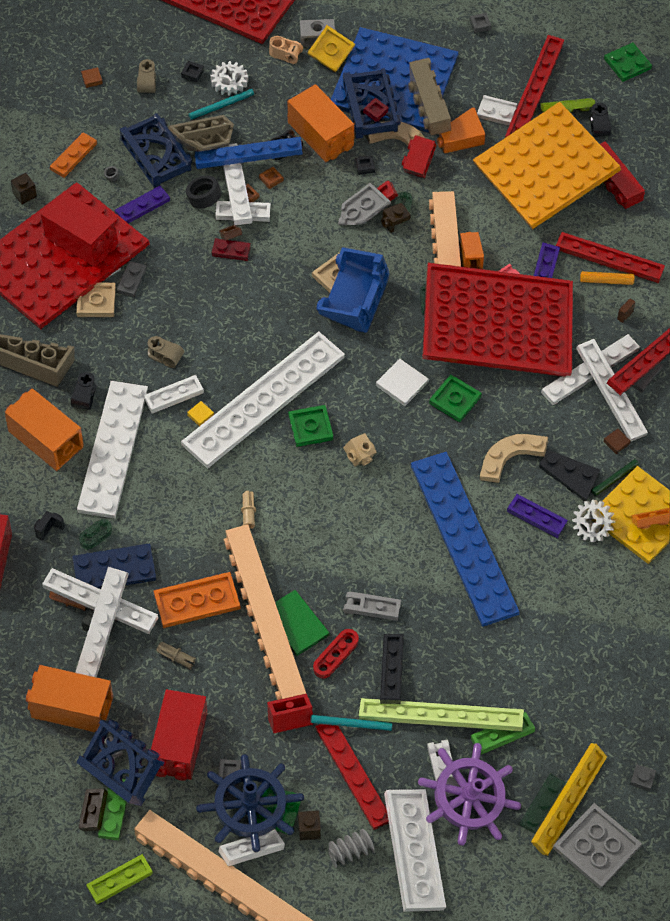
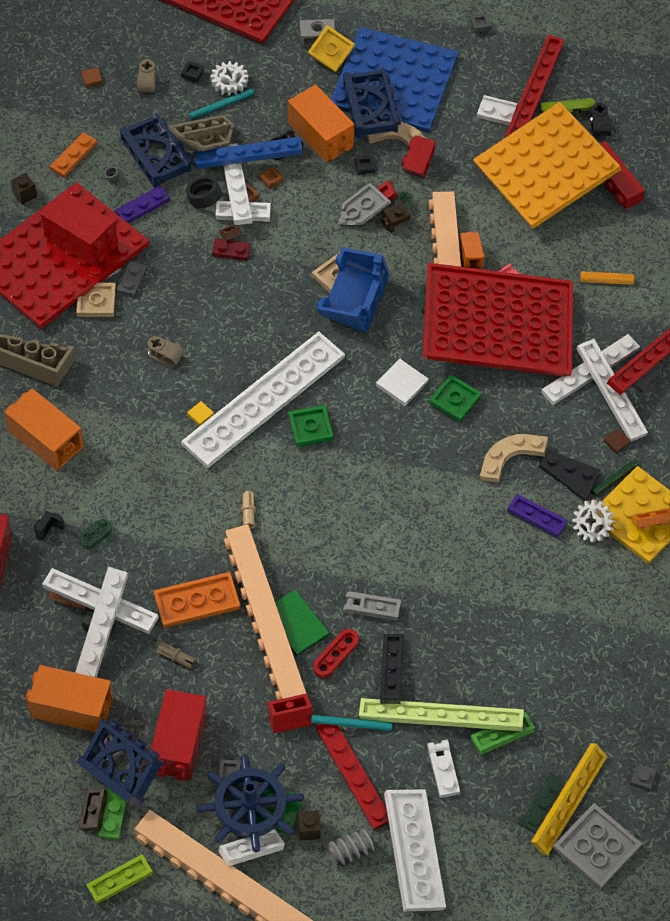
black piece [71,372,96,410] -> none
dark blue plate [72,543,156,589] -> none
white plate [77,381,148,519] -> none
white plate [144,375,204,413] -> none
light nougat piece [269,36,303,64] -> none
tan brick [343,433,377,467] -> none
dark red plate [363,98,389,122] -> none
dark tan wedge [408,58,451,136] -> none
blue plate [411,452,519,627] -> none
medium lavender piece [418,743,521,846] -> none
orange slope [437,108,485,154] -> none
dark purple plate [533,242,560,278] -> none
red plate [556,232,665,283] -> none
green plate [604,42,652,82] -> none
reddish brown tile [617,298,635,323] -> none

